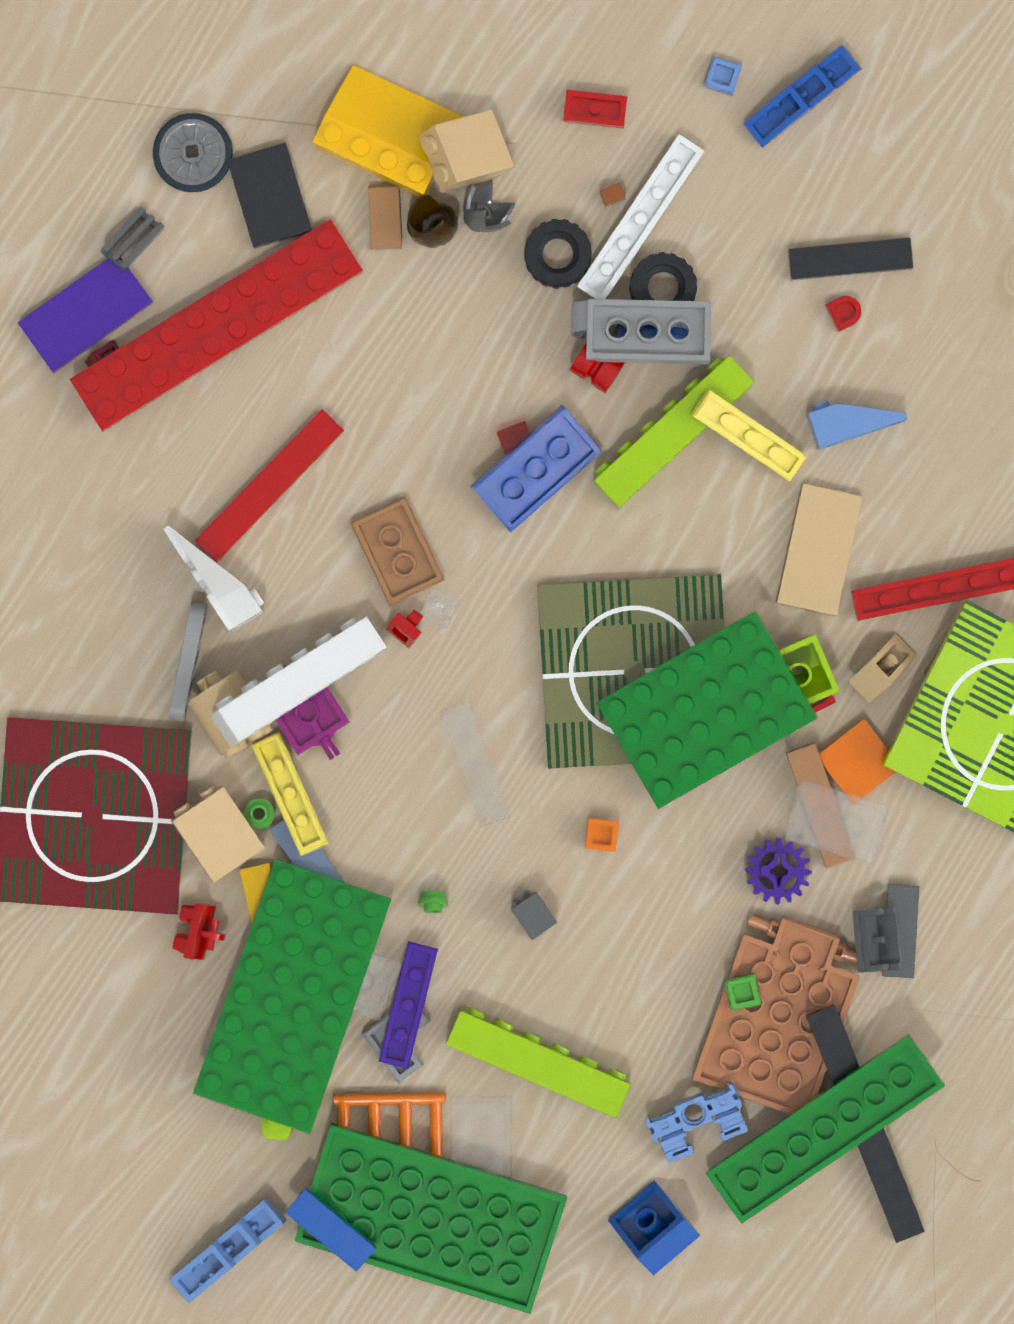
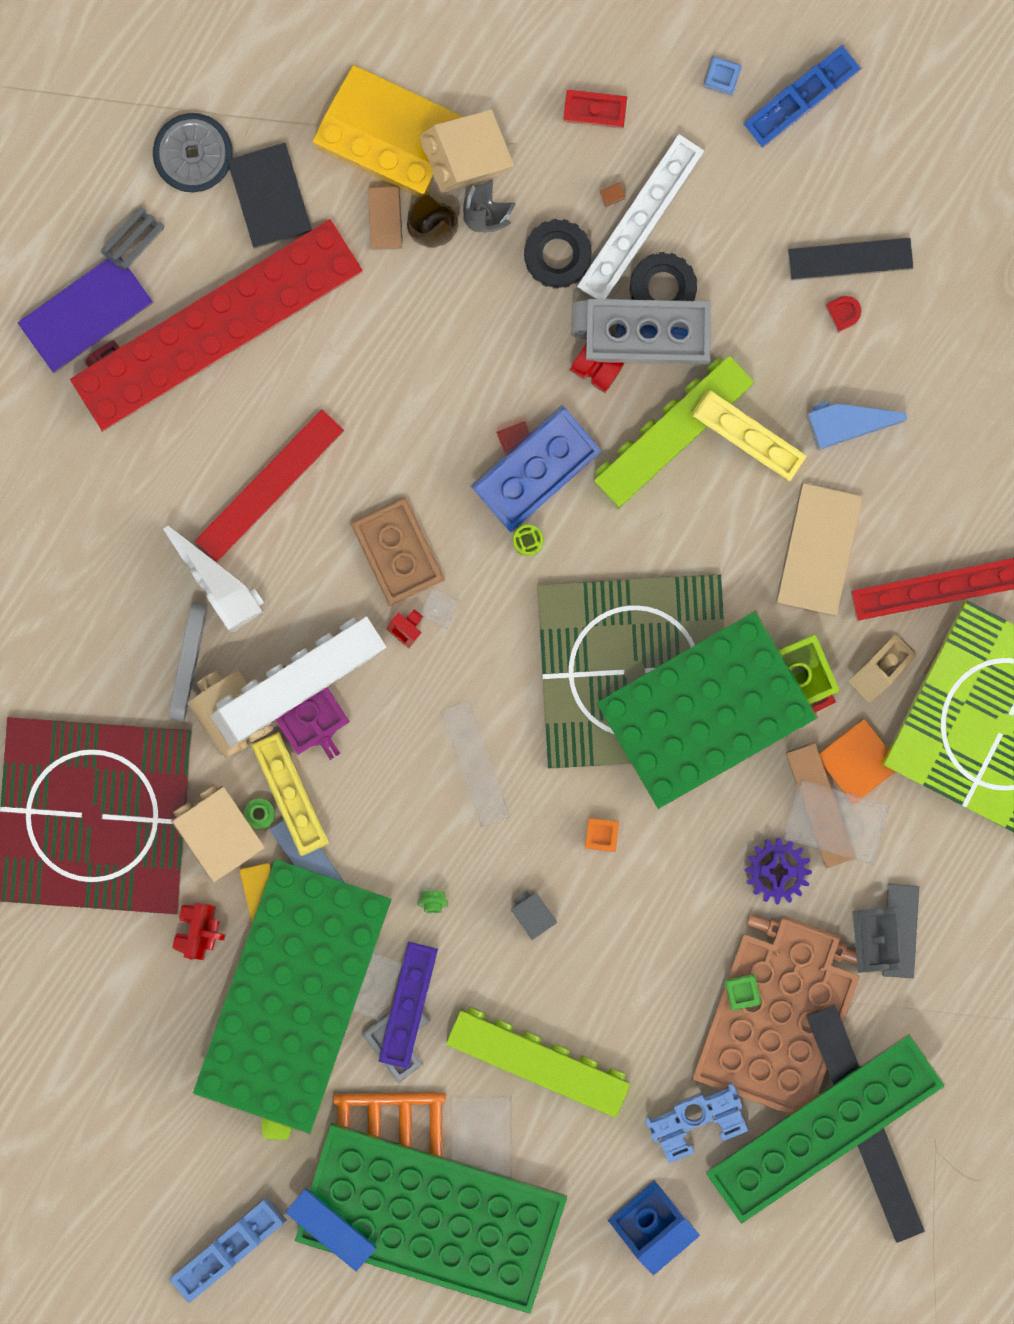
none -> lime wheel [513,524,544,557]

